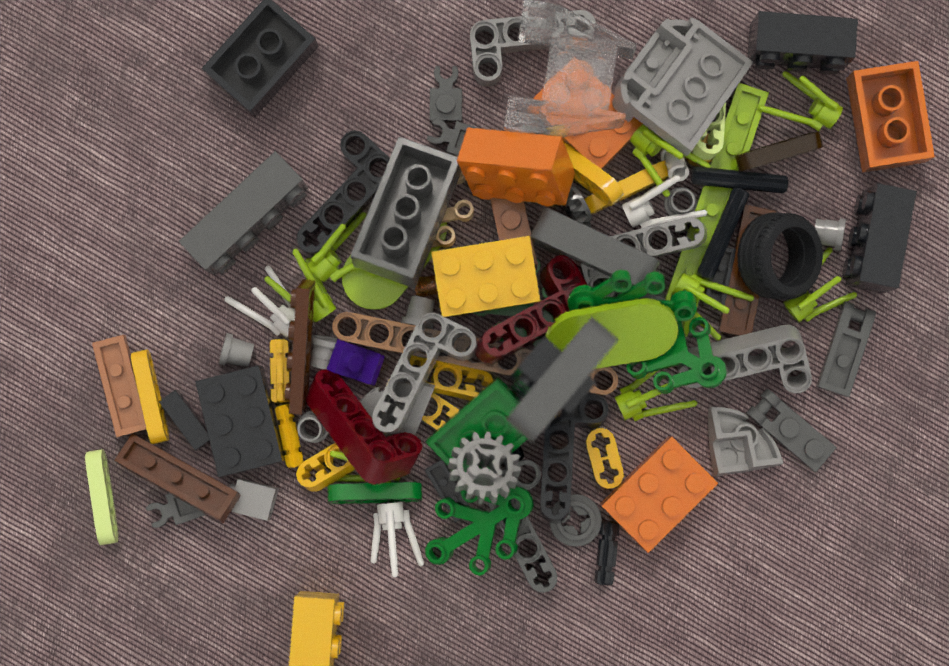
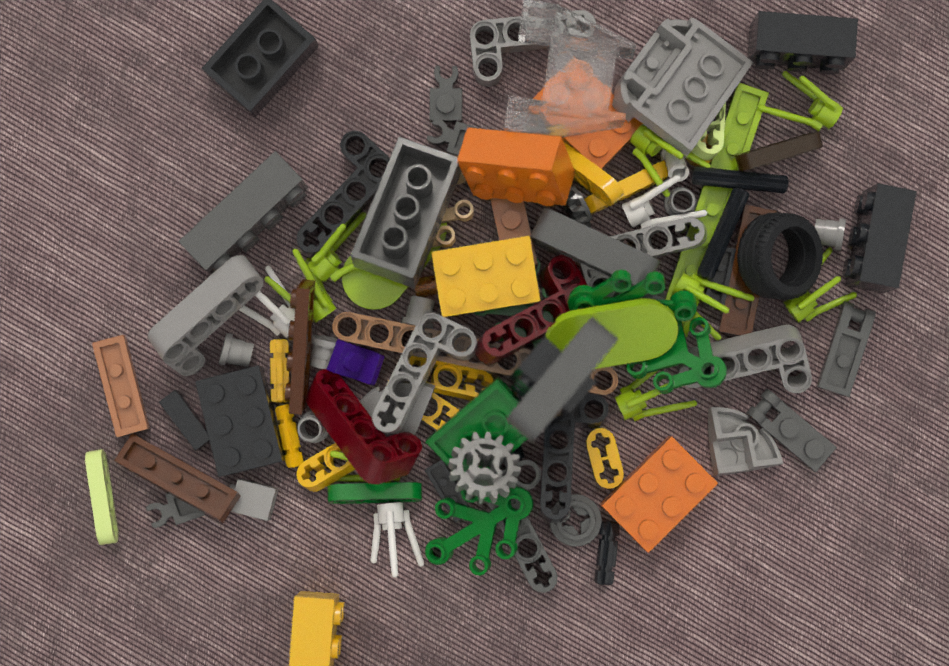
yellow beam [131,349,169,444] -> none
orange brick [846,61,935,173] -> none
none -> light grey beam [148,255,264,376]

